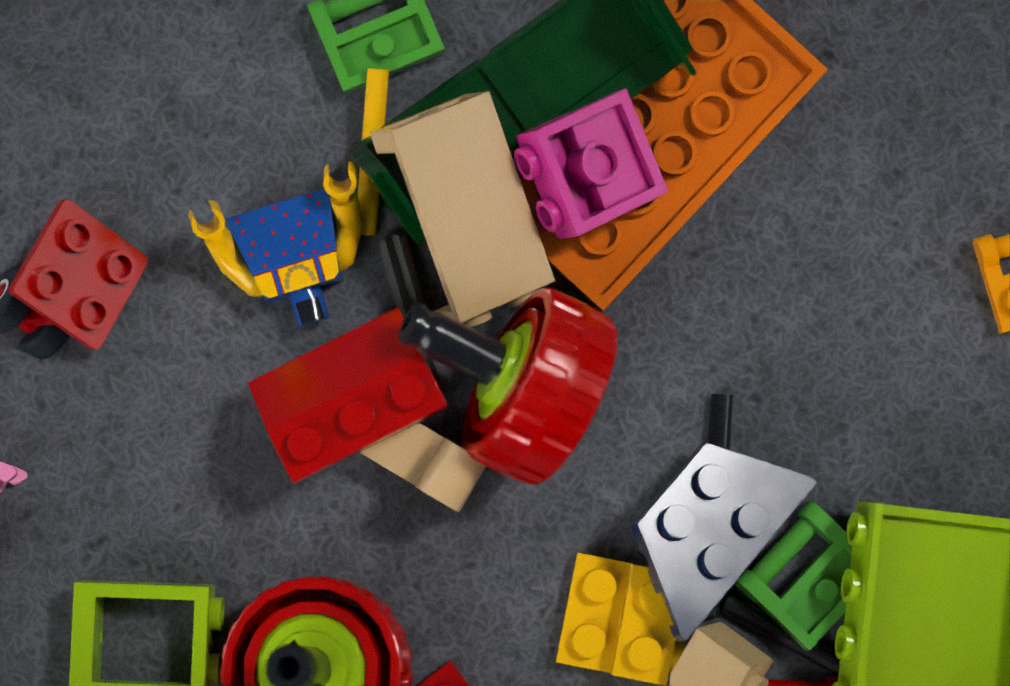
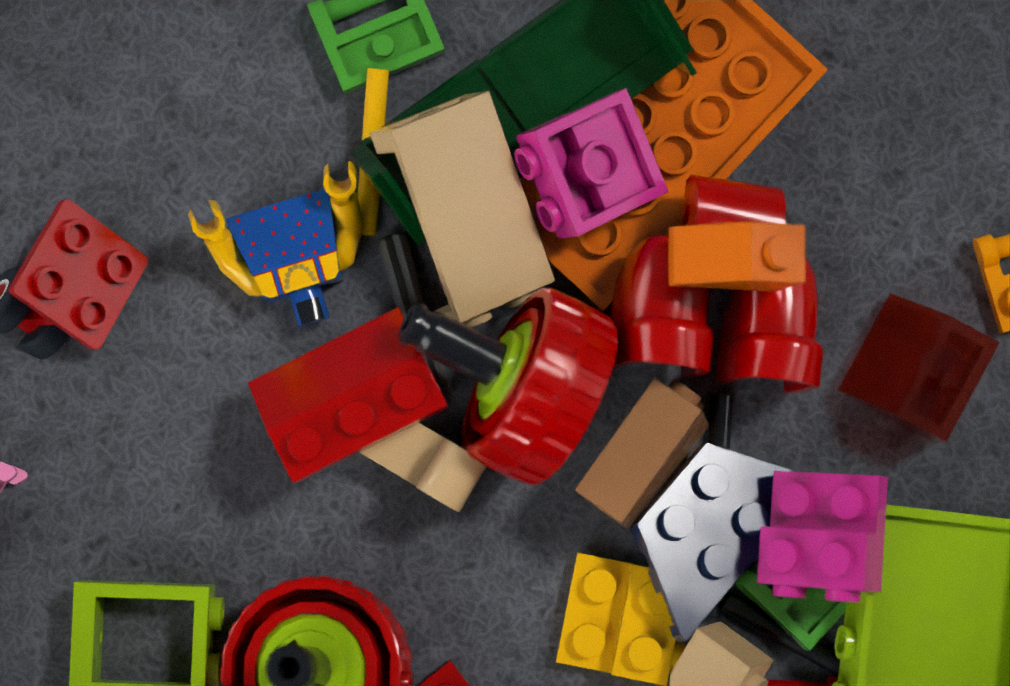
none -> medium nougat brick [575,378,710,533]
none -> red piece [610,175,823,394]
none -> orange slope [669,222,805,292]
none -> dark pink plate [757,471,888,602]
none -> clear red slope [837,293,1000,443]

